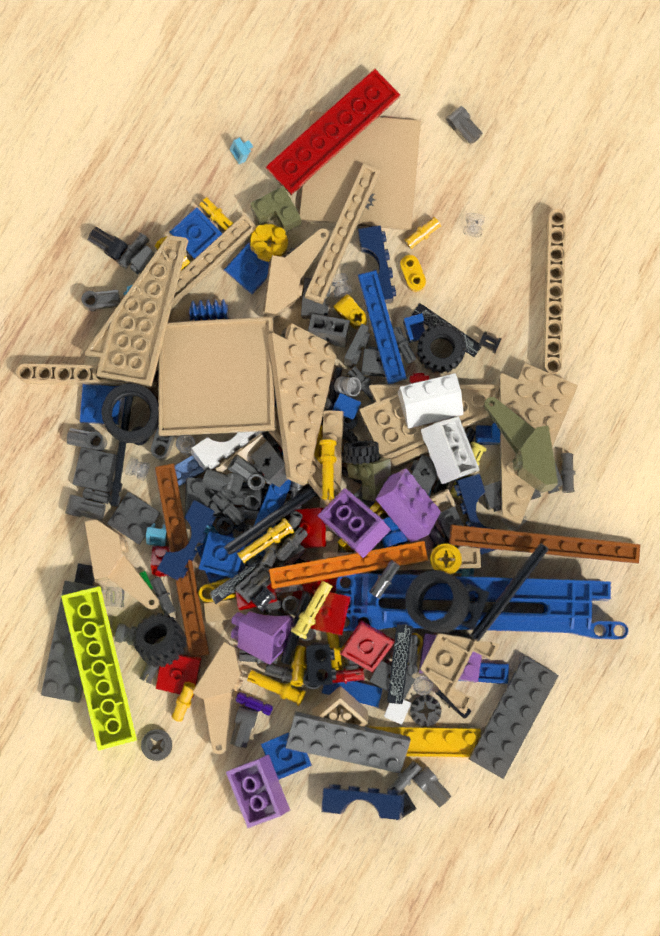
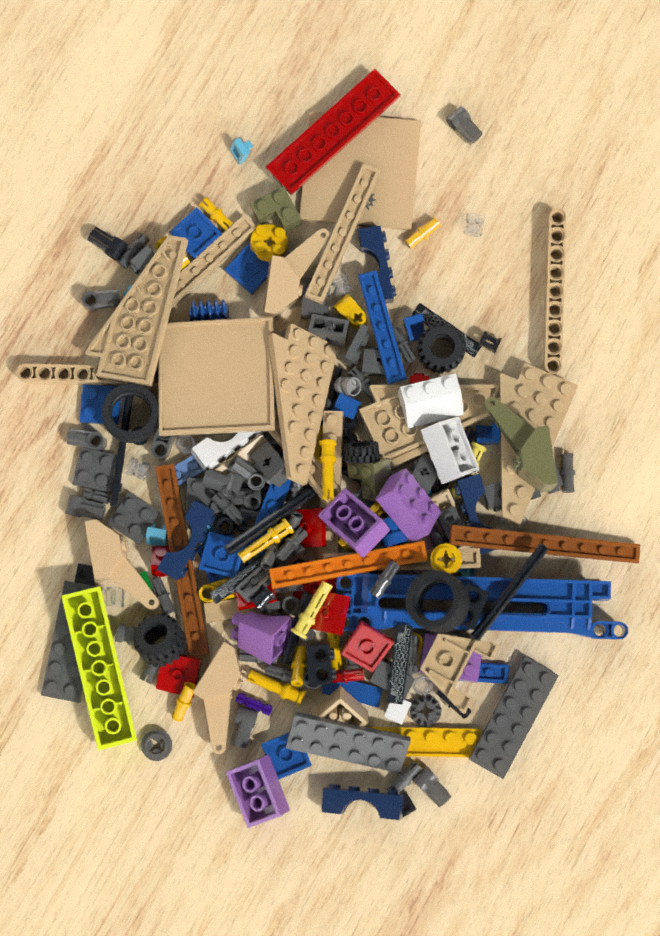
yellow plate [400,255,426,292] -> none

